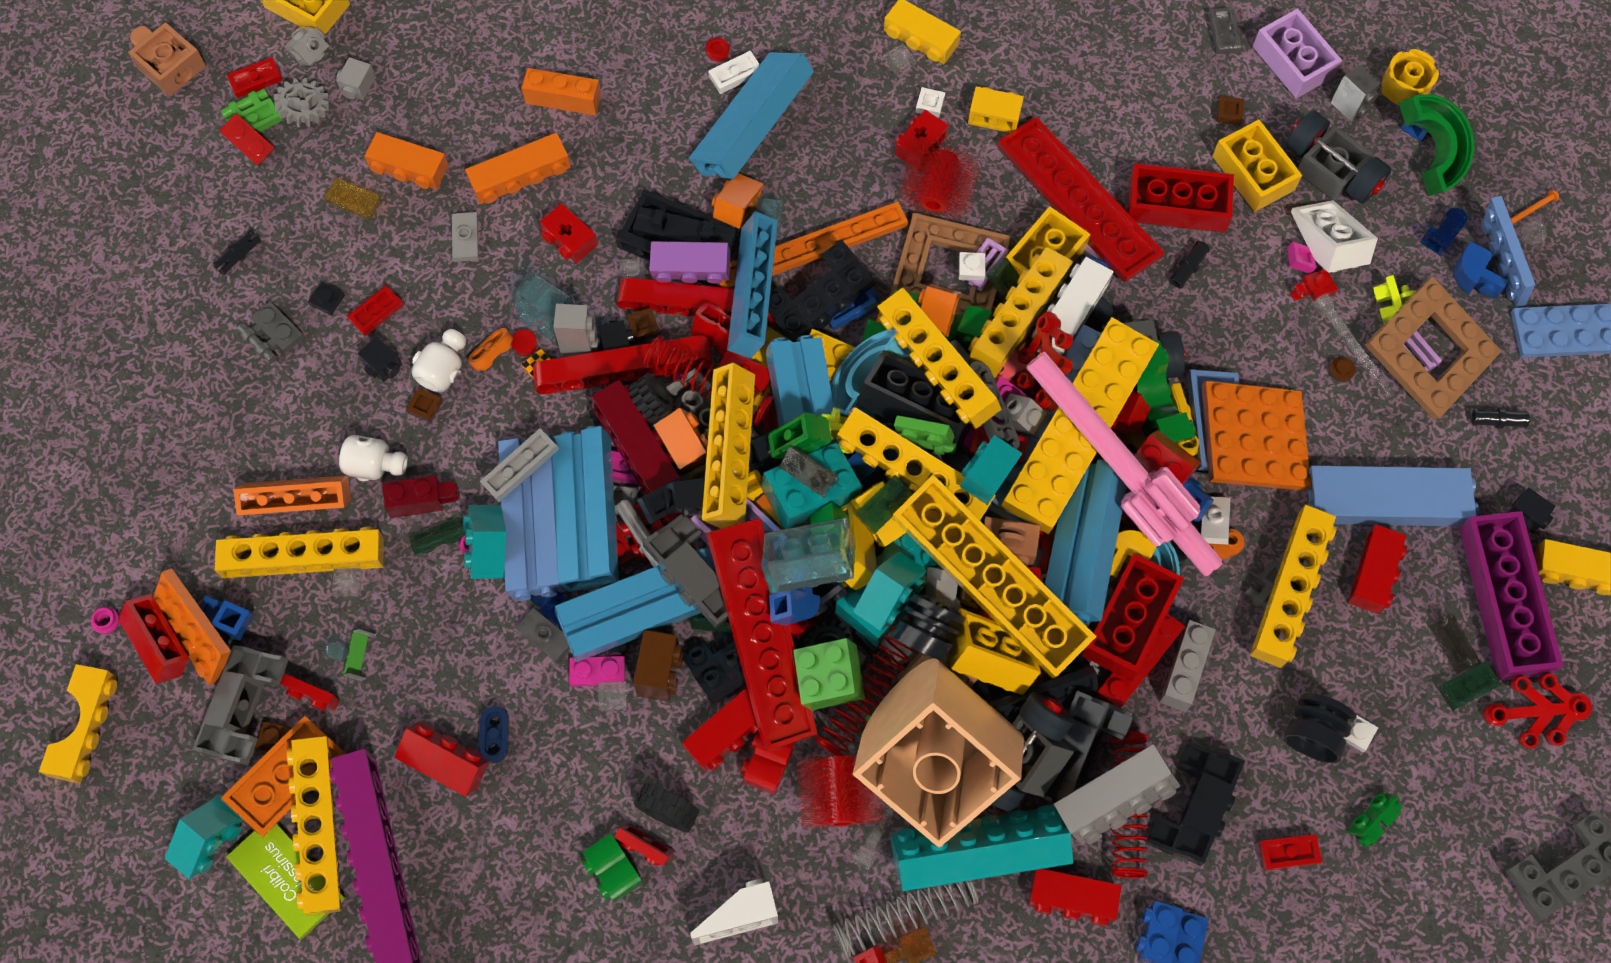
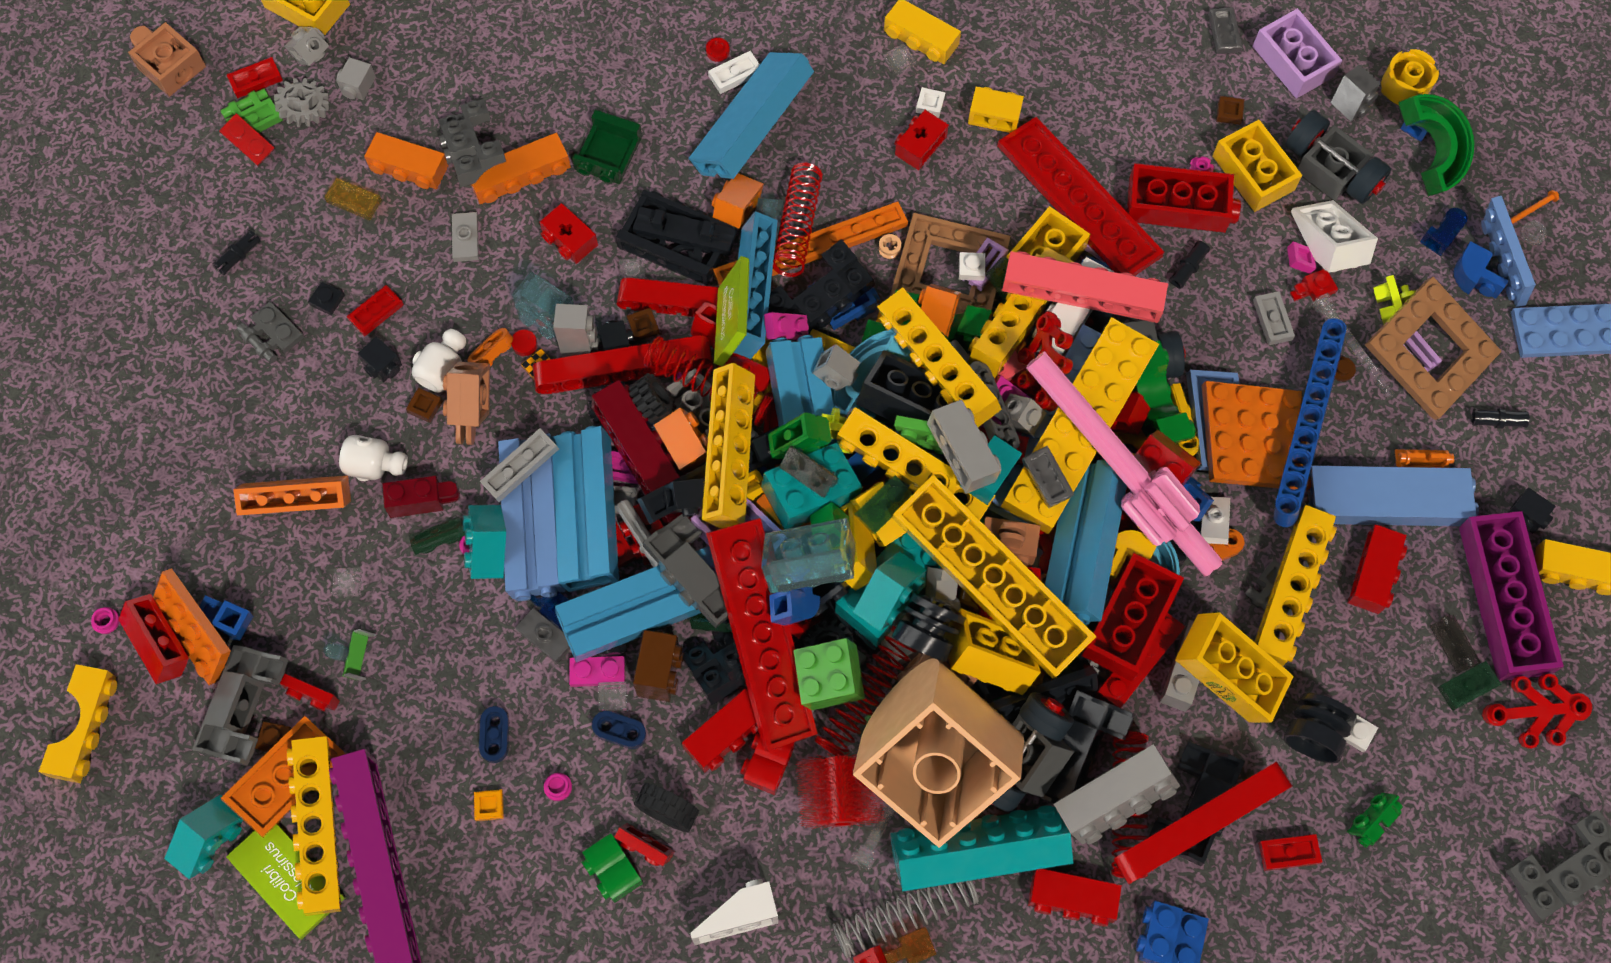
yellow brick [215,527,384,578] -> none
red brick [394,722,490,797] -> none
orange brick [521,68,601,115] -> none
medium lavender brick [649,242,731,283] -> none
red piece [897,138,982,222] -> none
none -> dark grey bracket [438,99,506,187]
none -> nougat brick [443,362,490,445]
none -> light orange tile [474,789,504,821]
none -> dark pink plate [544,773,572,801]
none -> dark green panel [572,109,642,184]
none -> dark blue plate [592,711,647,749]
none -> lime tile [714,256,750,366]
none -> dark pink plate [764,312,809,342]
none -> red piece [773,163,823,277]
none -> light grey brick [812,344,860,391]
none -> light nougat bush [879,234,901,259]
none -> light grey brick [927,400,1001,494]
none -> coral brick [1002,251,1168,323]
none -> flat silver plate [1022,445,1074,509]
none -> red beam [1113,762,1293,884]
none -> yellow brick [1175,612,1294,723]
none -> dark pink plate [1189,156,1214,172]
none -> red tile [1230,198,1241,224]
none -> light grey plate [1253,291,1295,345]
none -> blue beam [1274,318,1346,528]
none -> orange hinge [1395,449,1454,468]

